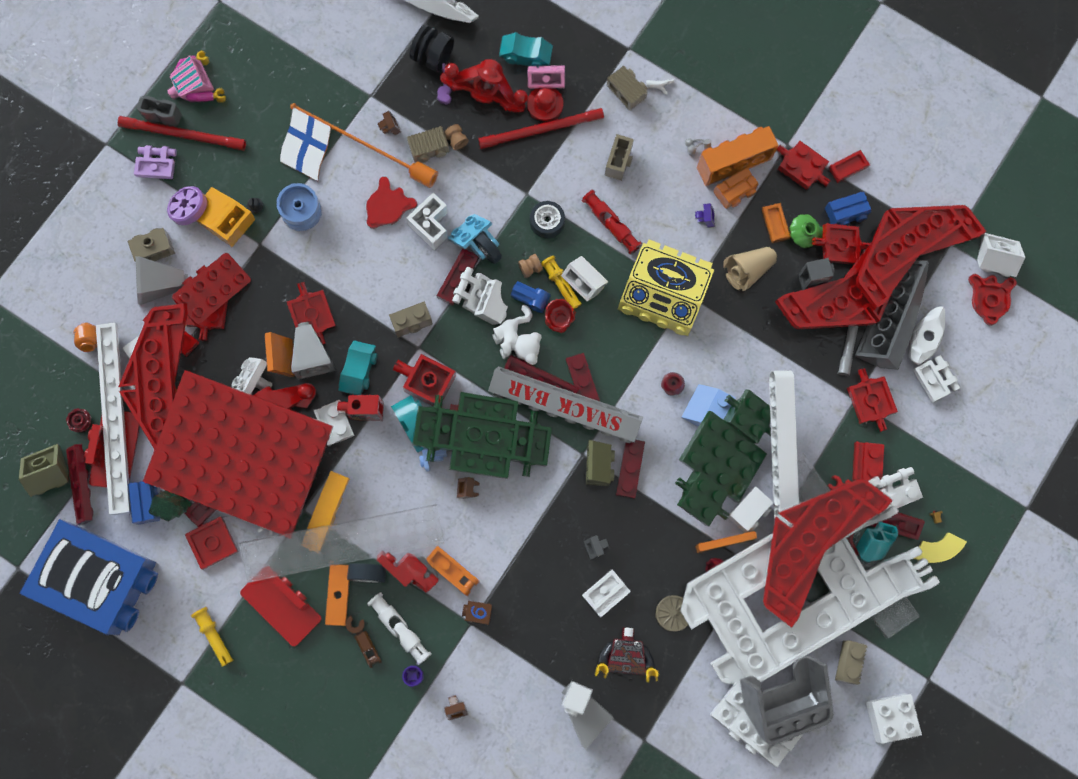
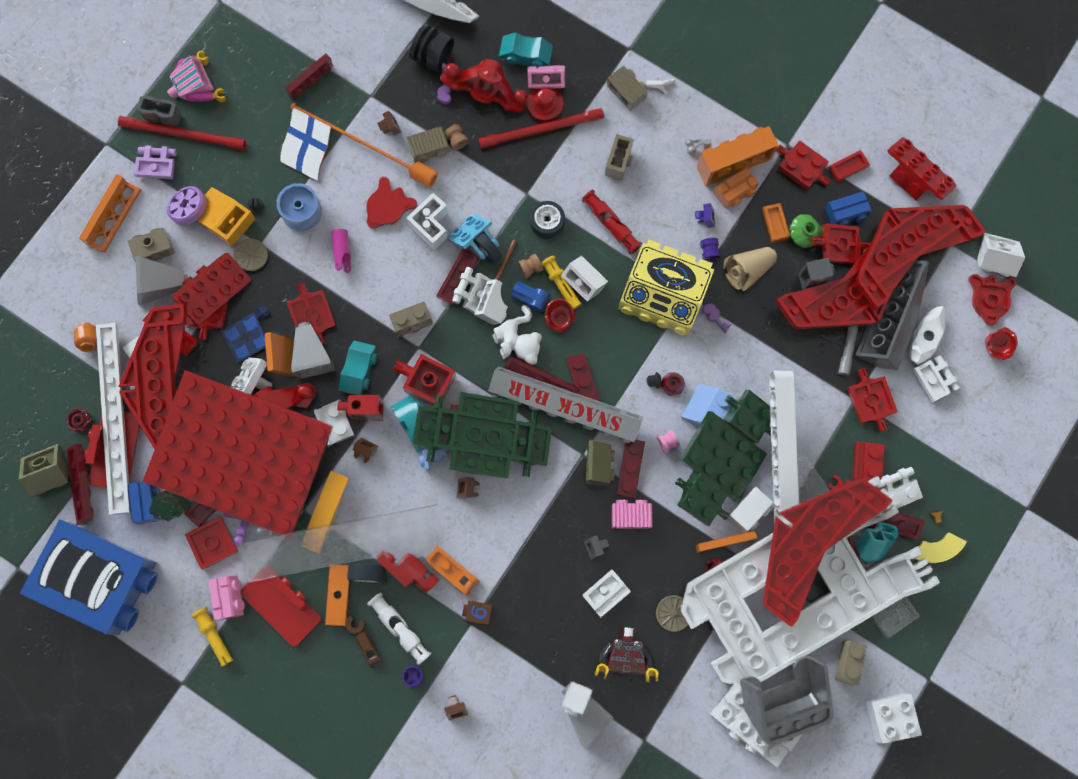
none -> orange fence [79,174,141,253]
none -> bright pink brick [209,576,245,621]
none -> dark blue flag [221,306,282,364]
none -> medium lavender piece [223,513,249,547]
none -> dark tan wheel [233,239,268,271]
none -> dark red plate [285,53,333,101]
none -> dark pink piece [331,229,351,273]
none -> reddish brown tile [352,437,378,463]
none -> dark orange axle [494,239,517,281]
none -> bright pink brick [611,500,652,529]
none -> black piece [647,372,661,389]
none -> bright pink wheel [657,430,680,454]
none -> dark purple wheel [700,238,721,262]
none -> medium lavender piece [702,303,731,333]
none -> red bracket [887,137,957,200]
none -> red hair [984,327,1018,360]

